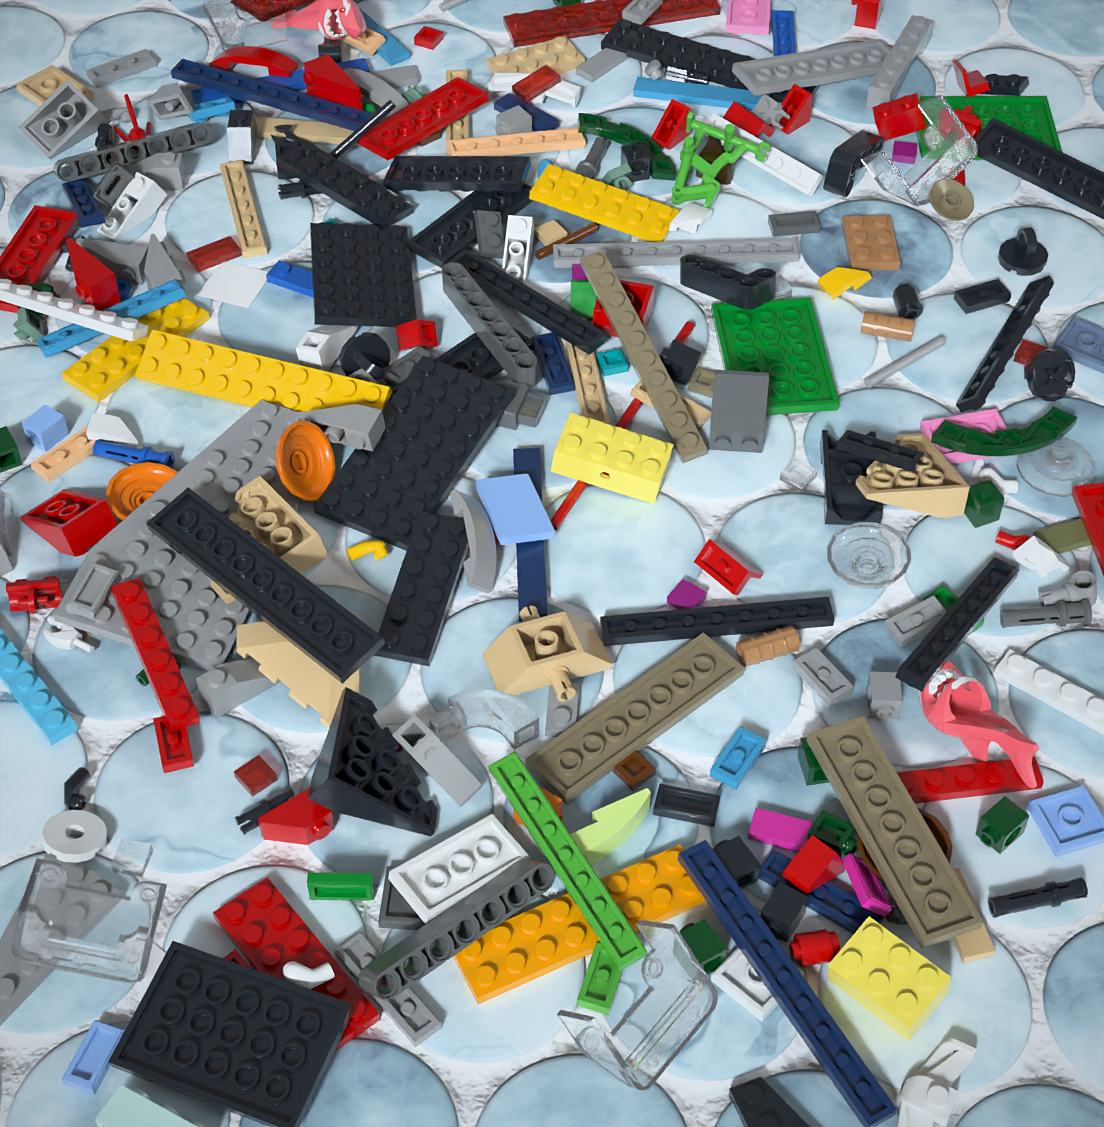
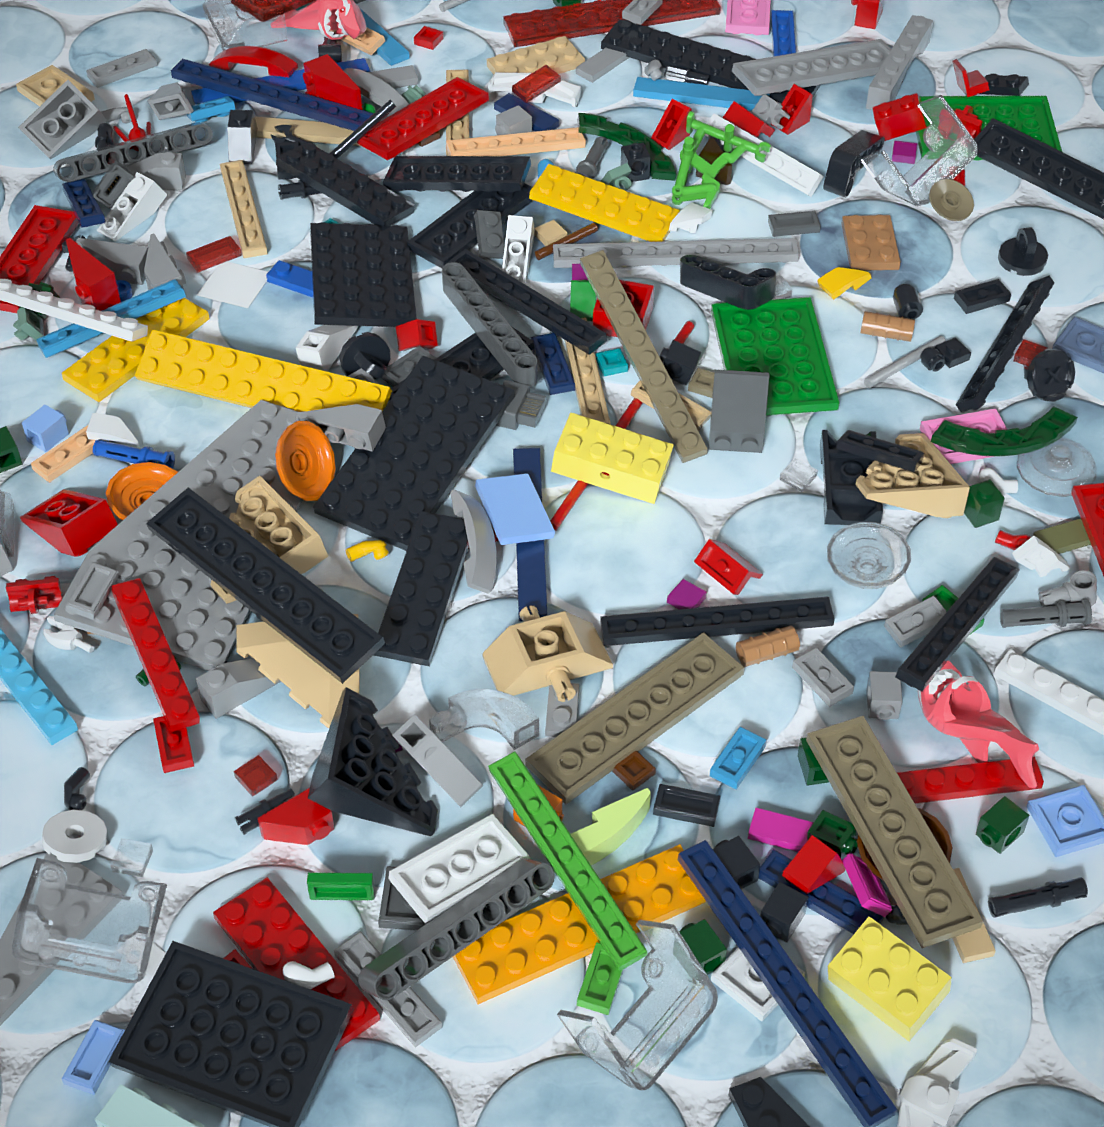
red brick [789,929,840,967] -> none
none -> black plate [920,337,971,372]

